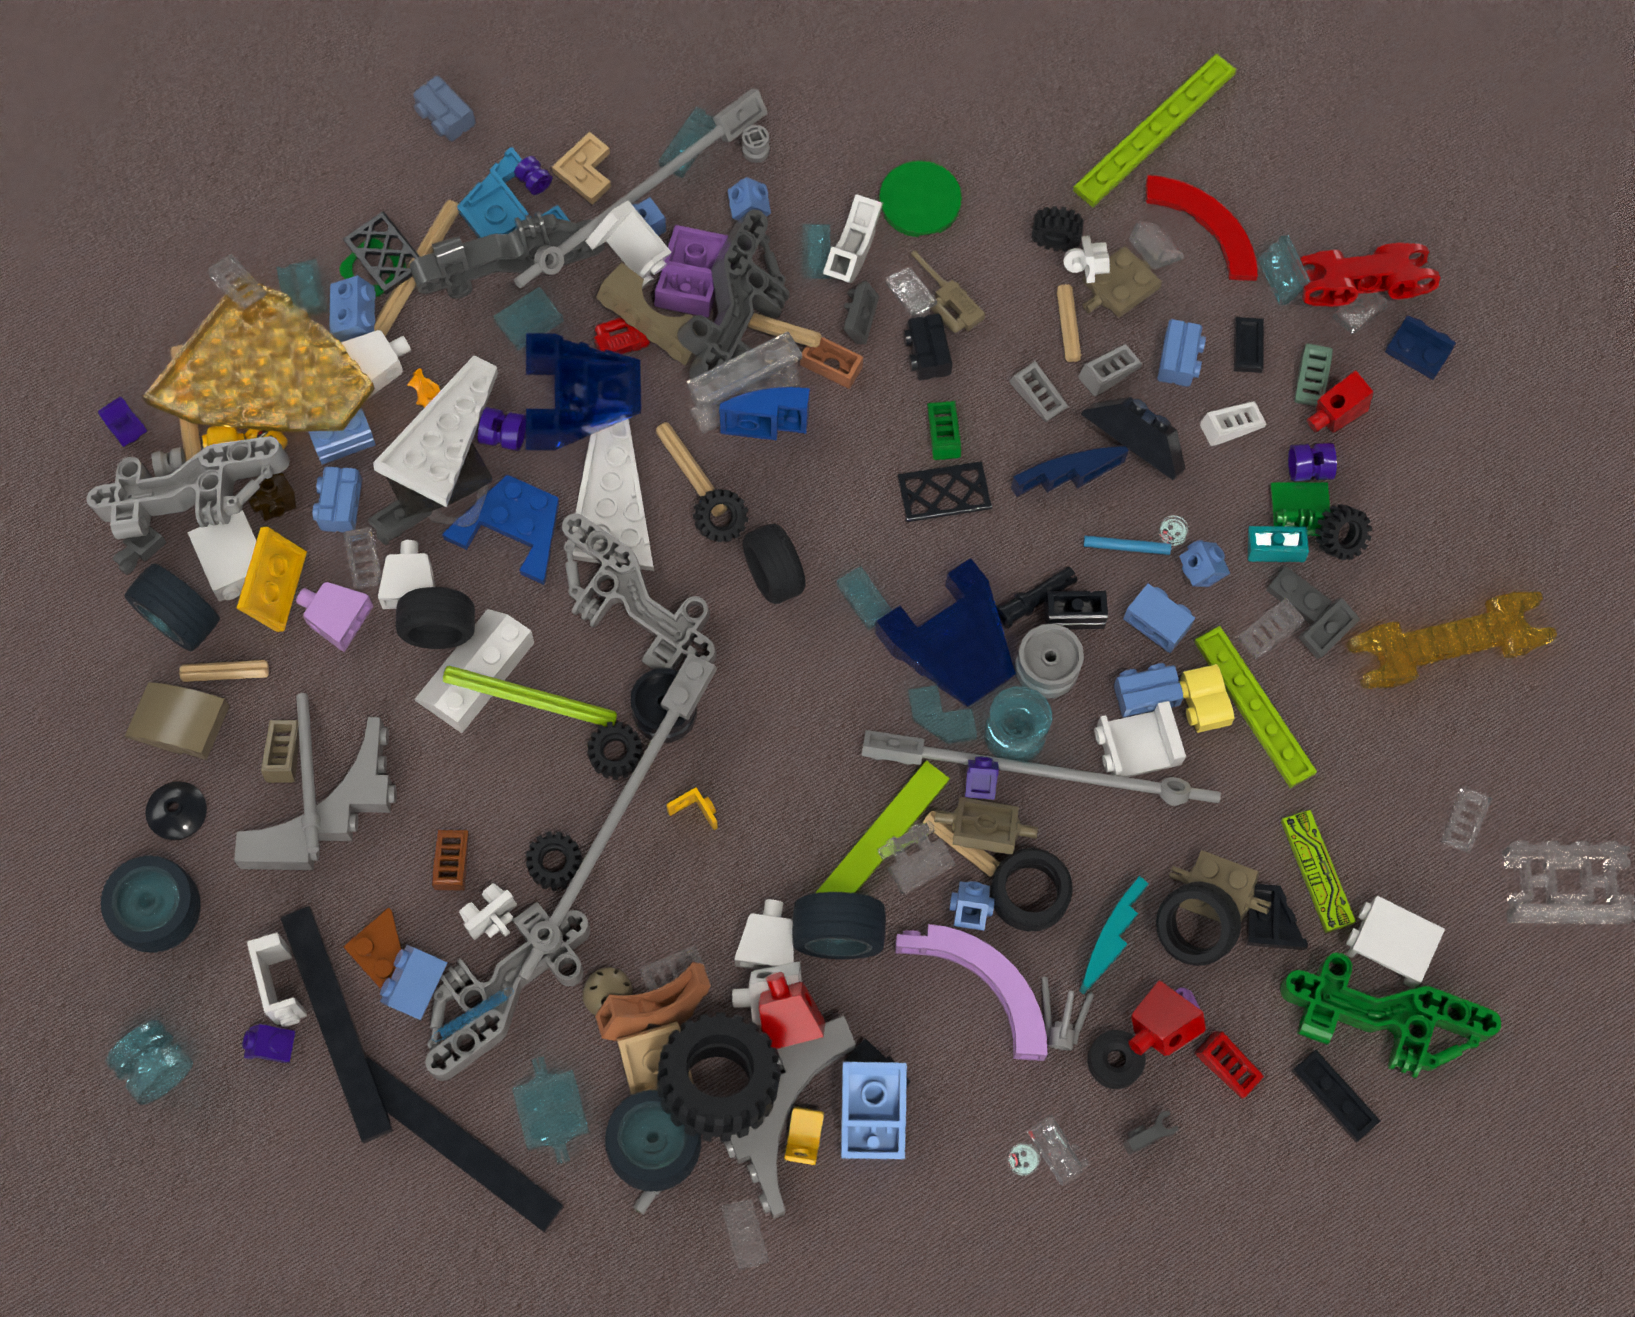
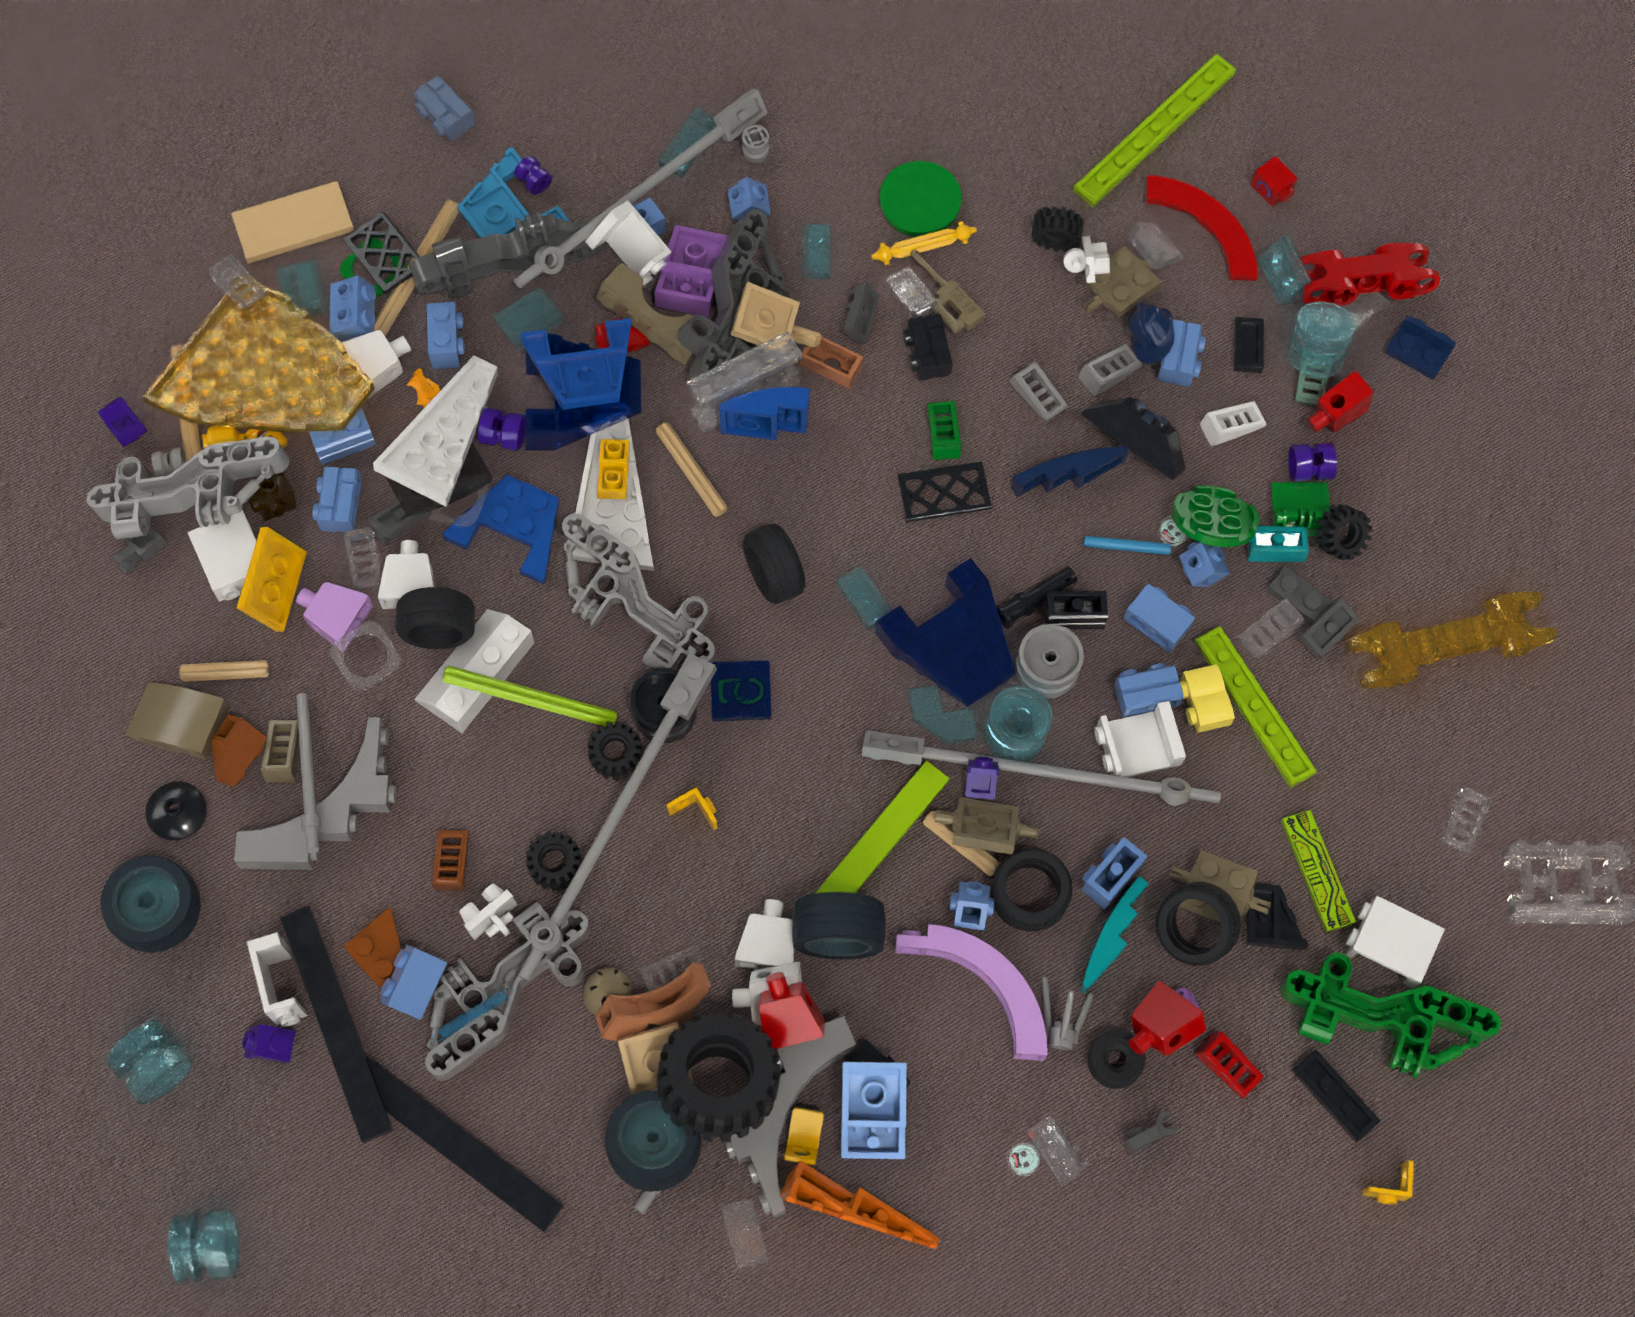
black wheel [124,563,220,652] -> none
clear light blue plate [512,1057,590,1164] -> none
tan plate [552,132,611,205] -> none
black tyre [693,489,749,542] -> none
white arch [823,194,883,283] -> none
clear plate [878,821,956,895] -> none
tan axle [1057,284,1081,362] -> none
none -> clear light blue wheel [168,1209,239,1285]
none -> dark orange slope [211,714,268,788]
none -> tan tile [231,181,354,264]
none -> clear piece [330,621,401,690]
none -> medium blue brick [427,302,465,369]
none -> blue wing [520,318,631,410]
none -> yellow slope [597,439,630,500]
none -> clear blue tile [711,661,772,722]
none -> tan plate [730,282,800,355]
none -> orange wedge [779,1160,940,1249]
none -> yellow wheel [871,221,977,265]
none -> medium blue brick [1081,837,1148,910]
none -> dark blue piece [1128,302,1174,364]
none -> green tile [1172,485,1260,547]
none -> red brick [1251,156,1298,207]
none -> clear light blue wheel [1287,302,1356,377]
none -> yellow bracket [1362,1160,1414,1205]

